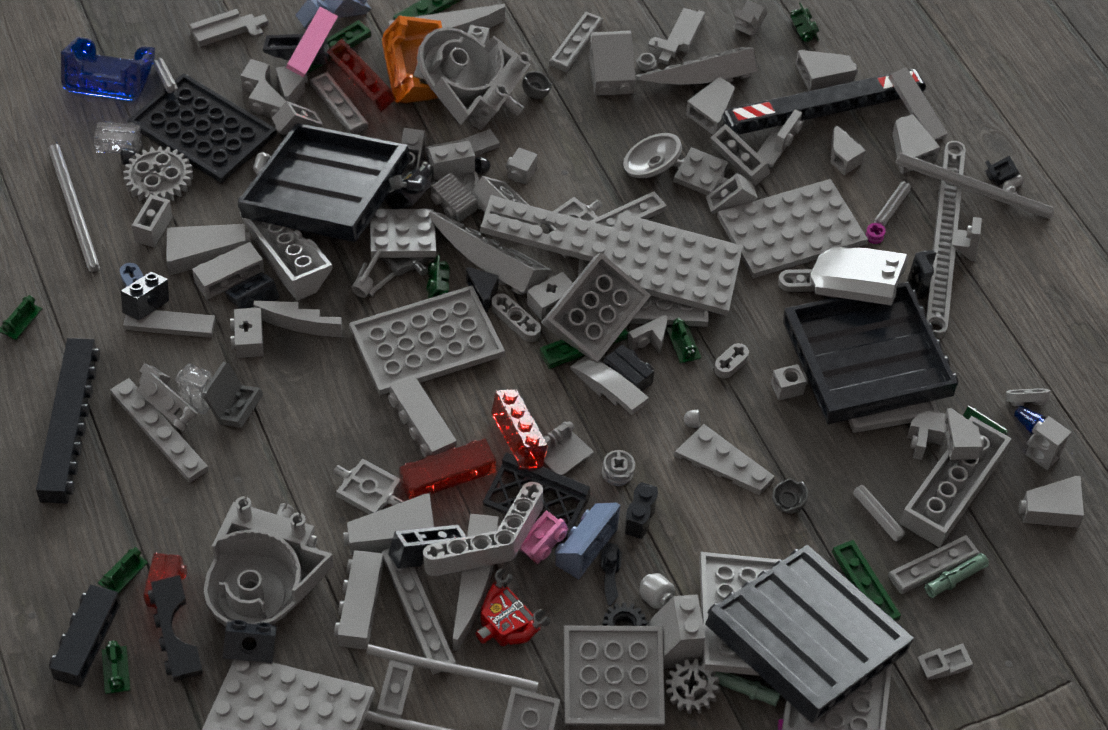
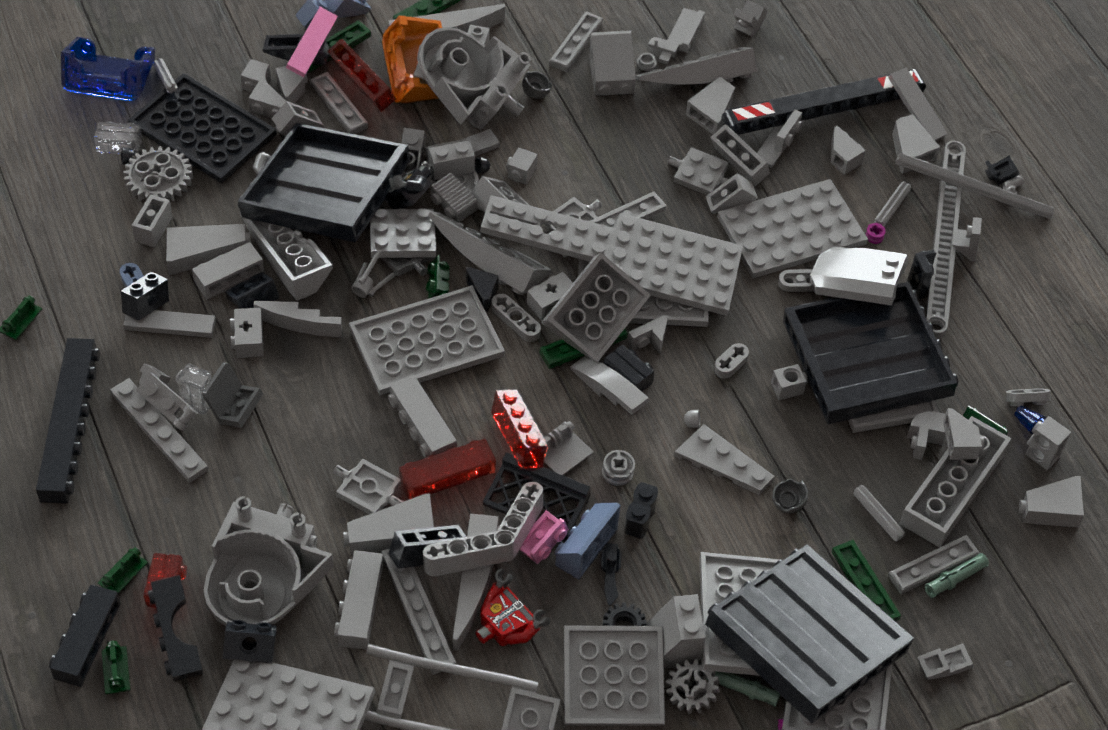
light grey axle [48,144,100,273] -> none
light grey piece [190,9,268,47] -> none
light grey dish [623,133,682,178] -> none
light grey head [639,573,675,609] -> none
dark green hinge [666,318,701,364] -> none
dark green hinge [790,2,820,42] -> none
light grey slope [795,50,858,91] -> none

